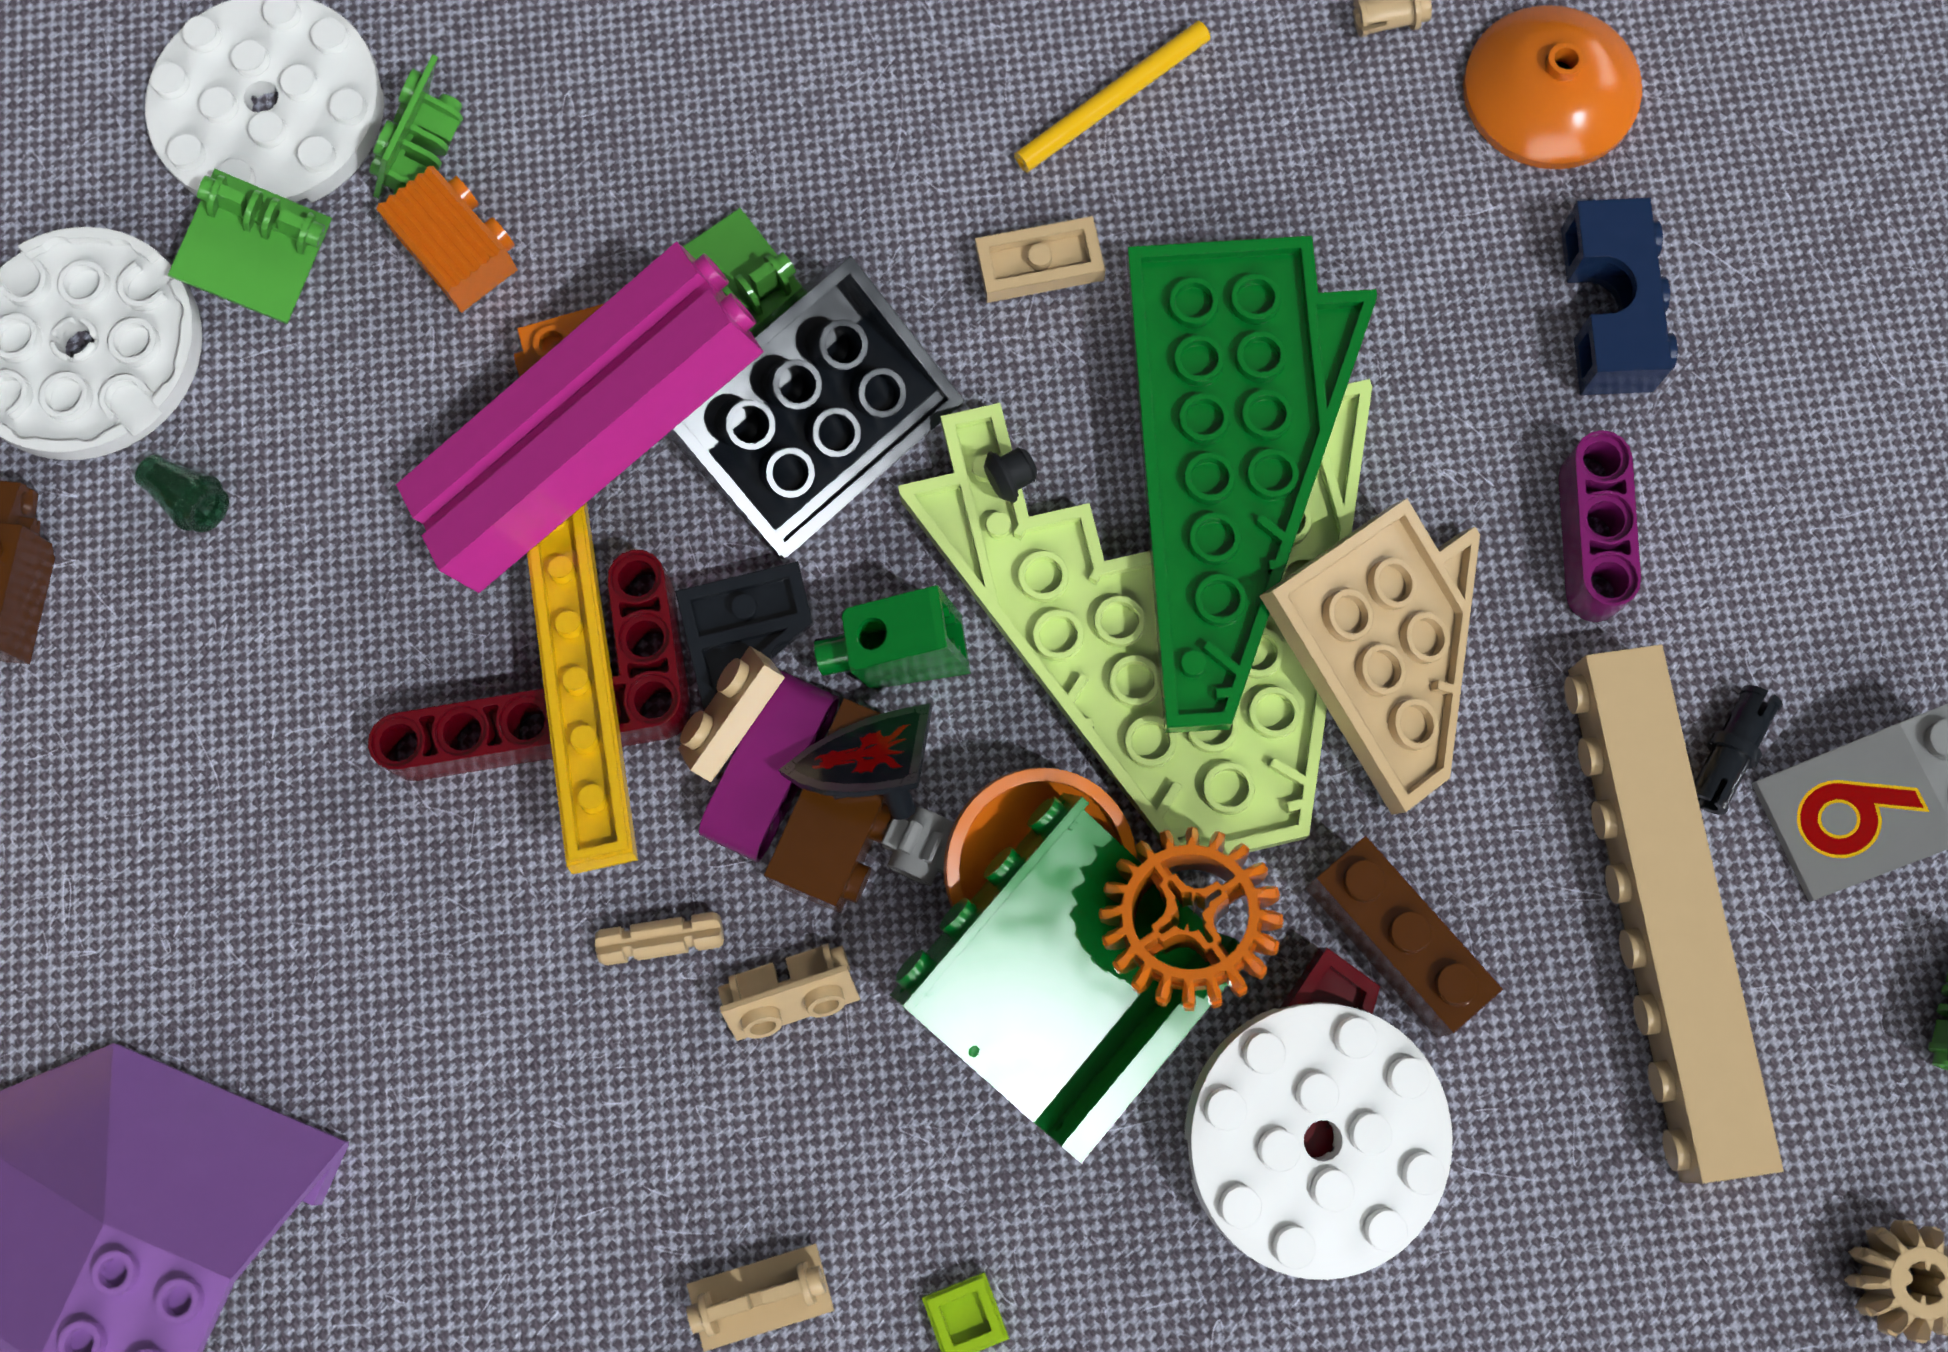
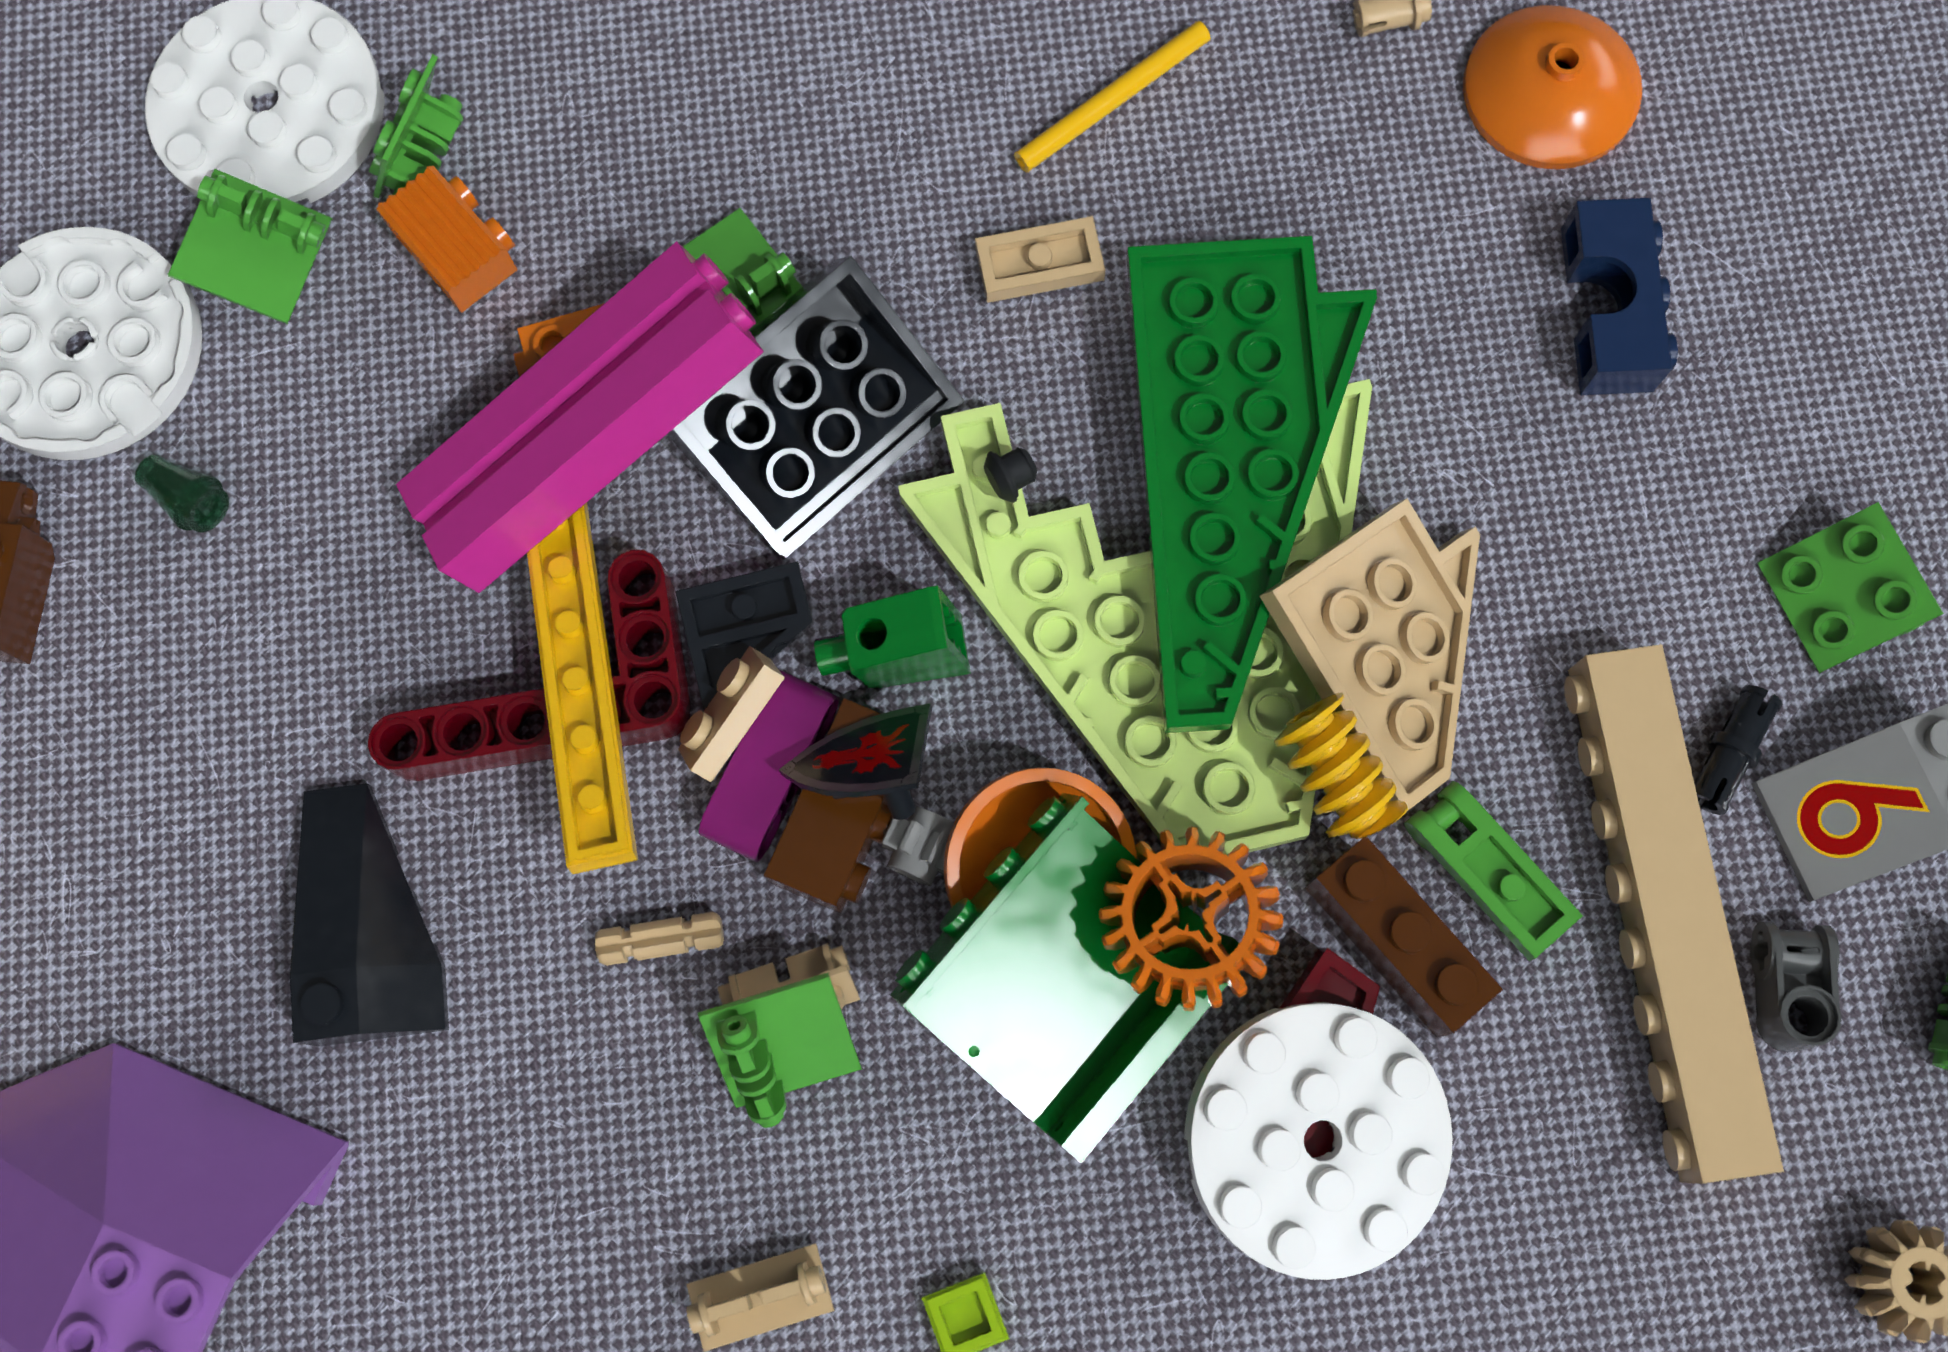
magenta beam [1558,430,1641,622] -> none
none -> black wedge [290,783,449,1047]
none -> bright green hinge [698,973,862,1128]
none -> yellow piece [1274,692,1408,839]
none -> bright green plate [1404,781,1583,961]
none -> dark grey piece [1750,922,1842,1053]
none -> bright green hinge [1757,502,1944,673]

